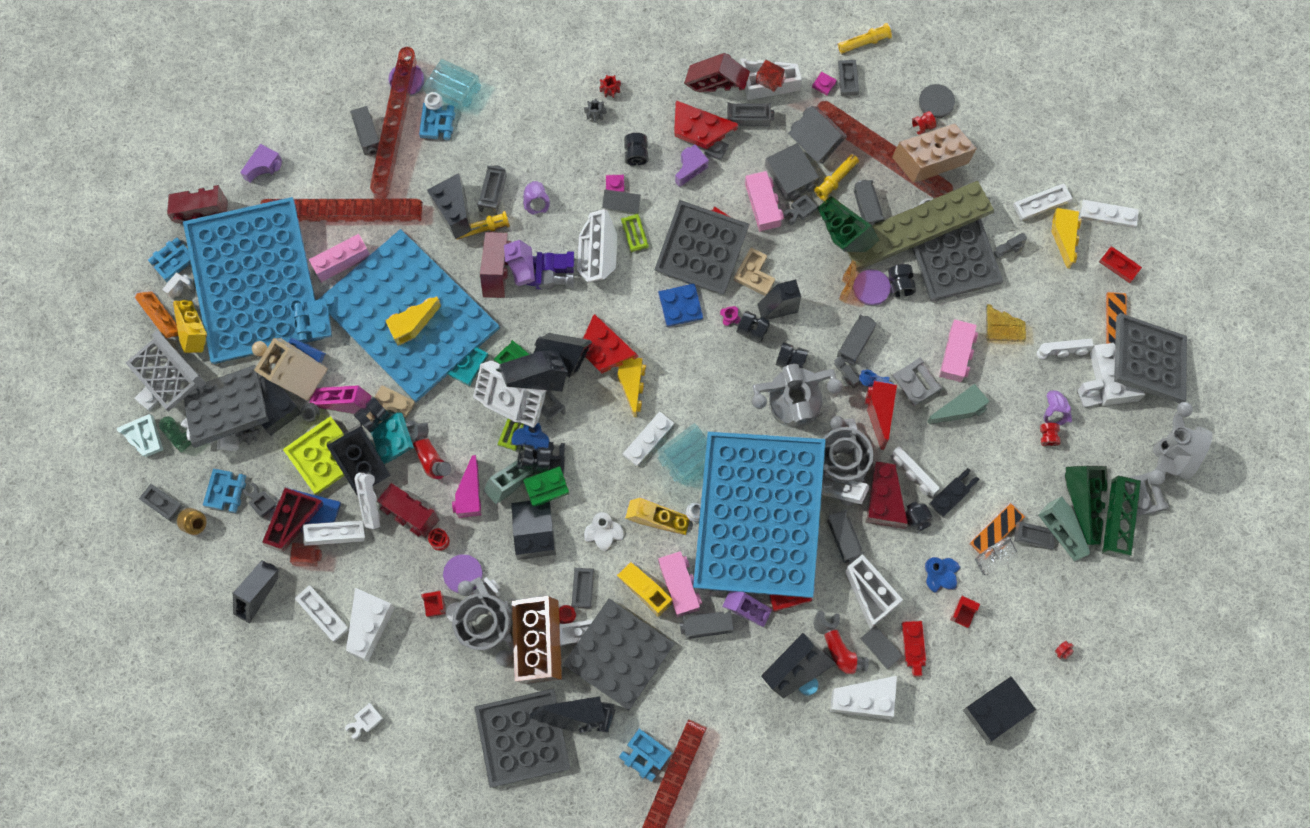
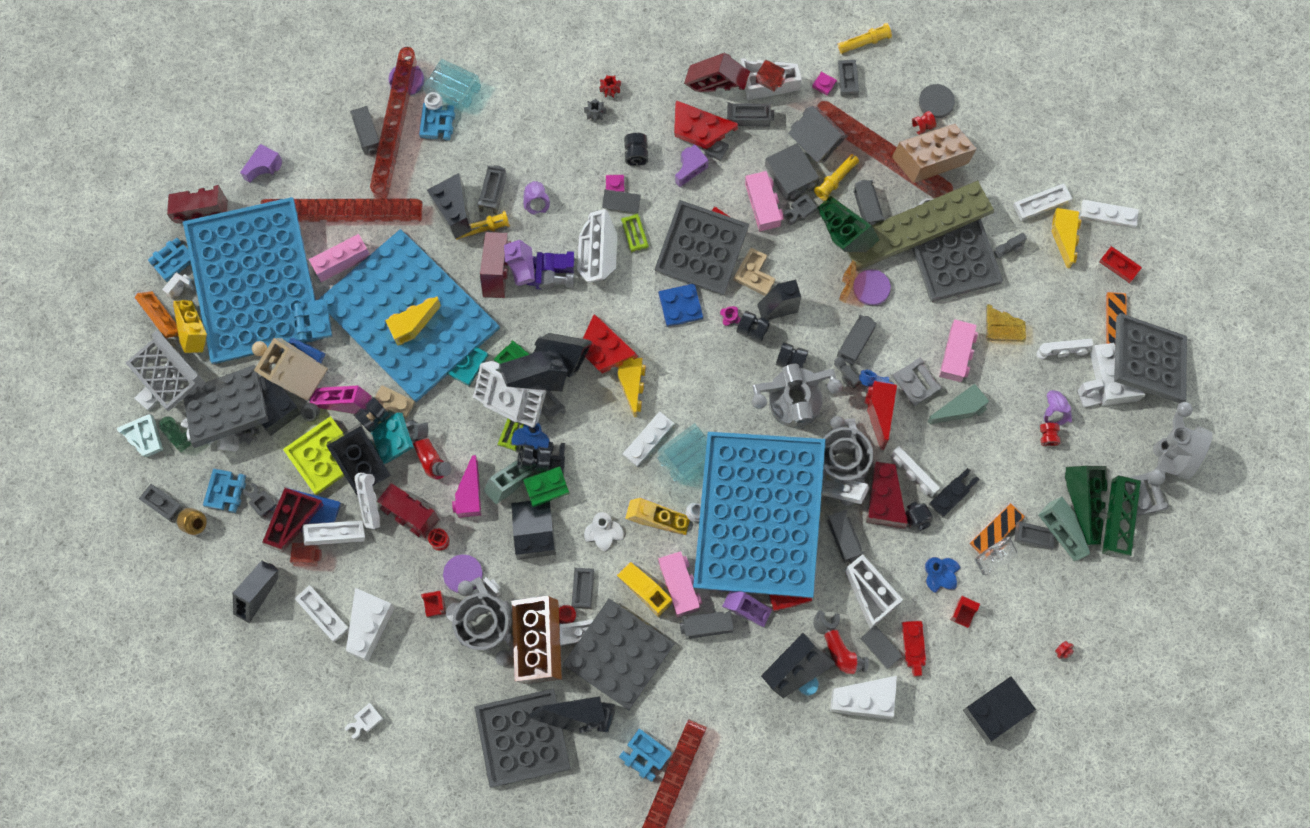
black wheel [888,264,916,297] -> none

